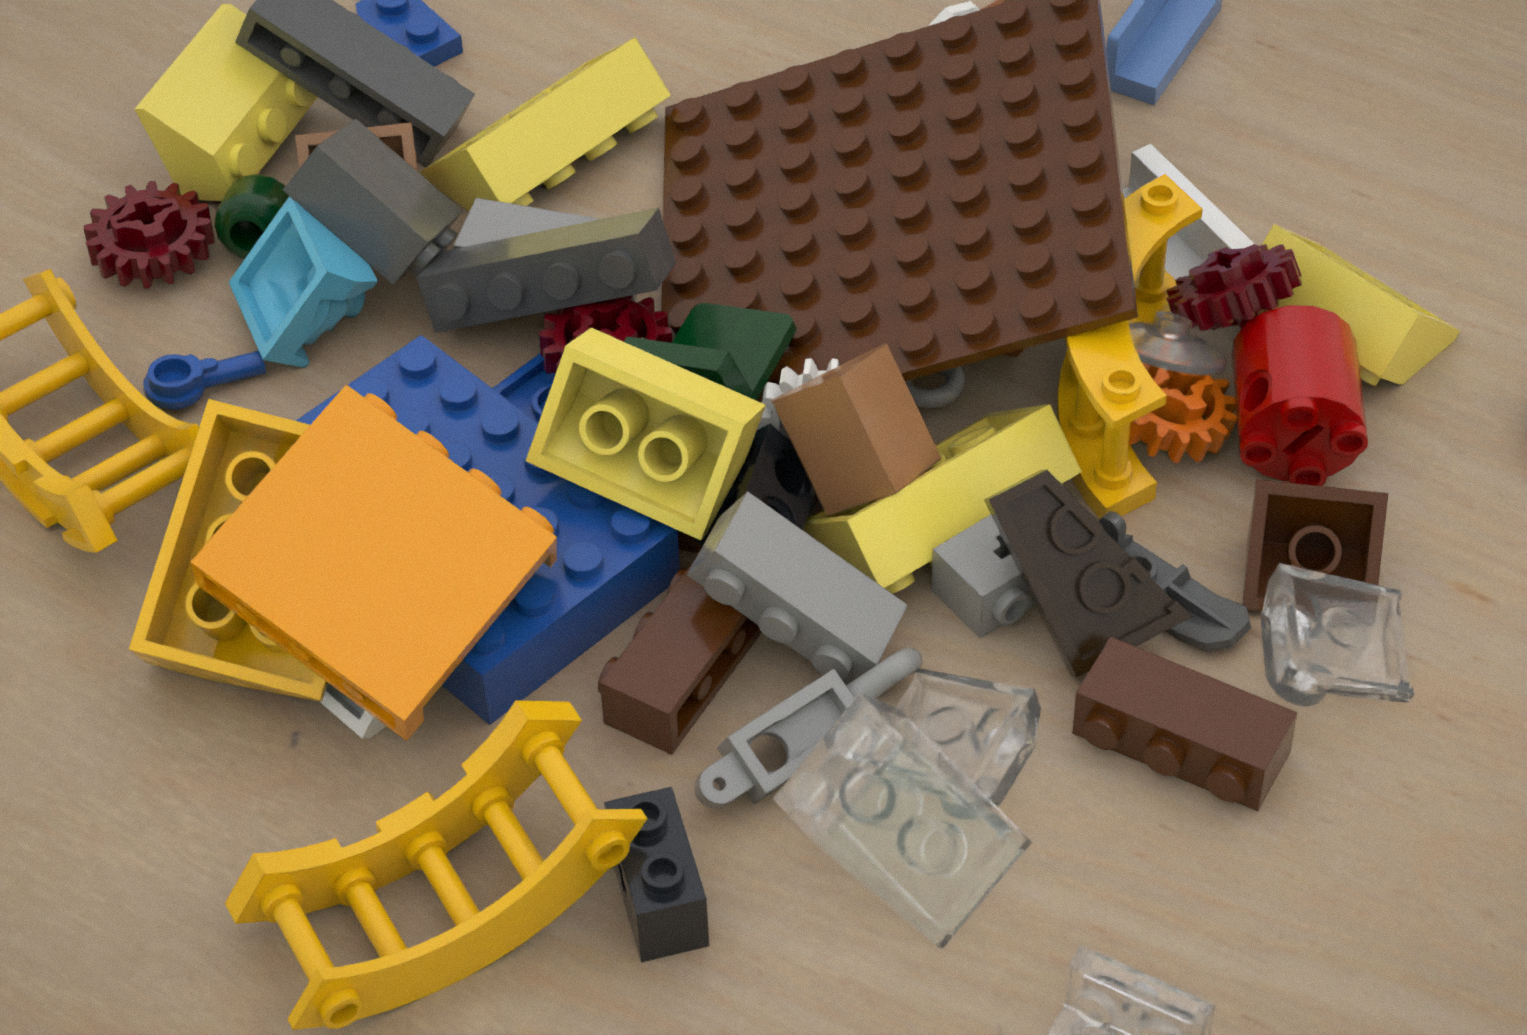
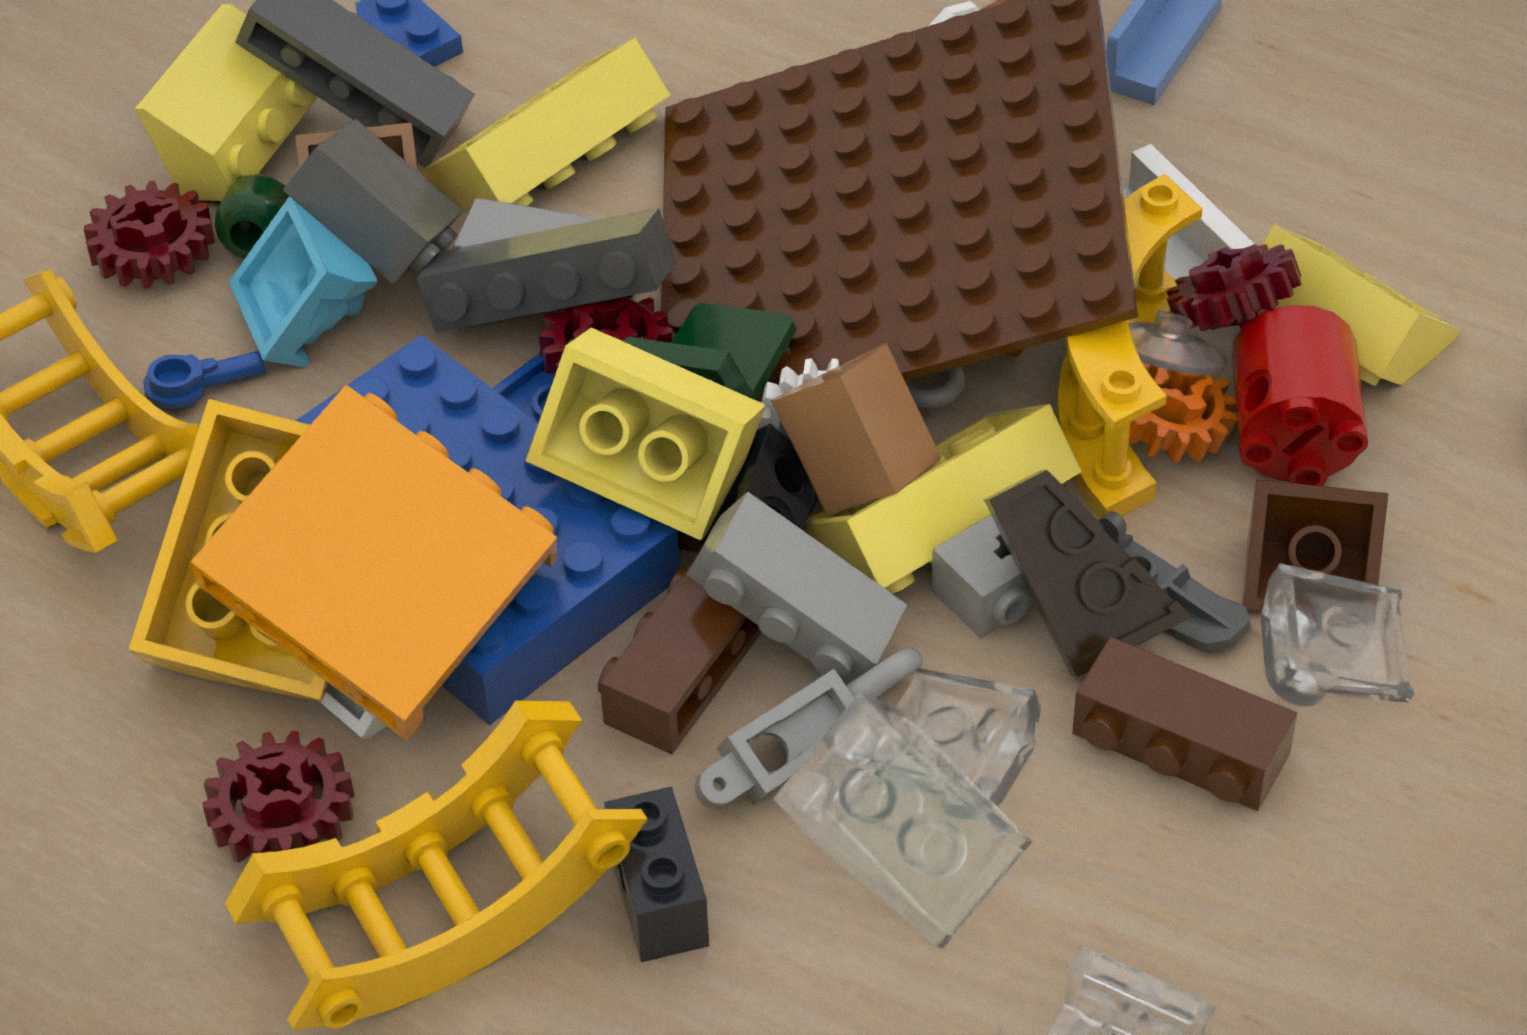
none -> dark red gear [202,731,355,863]

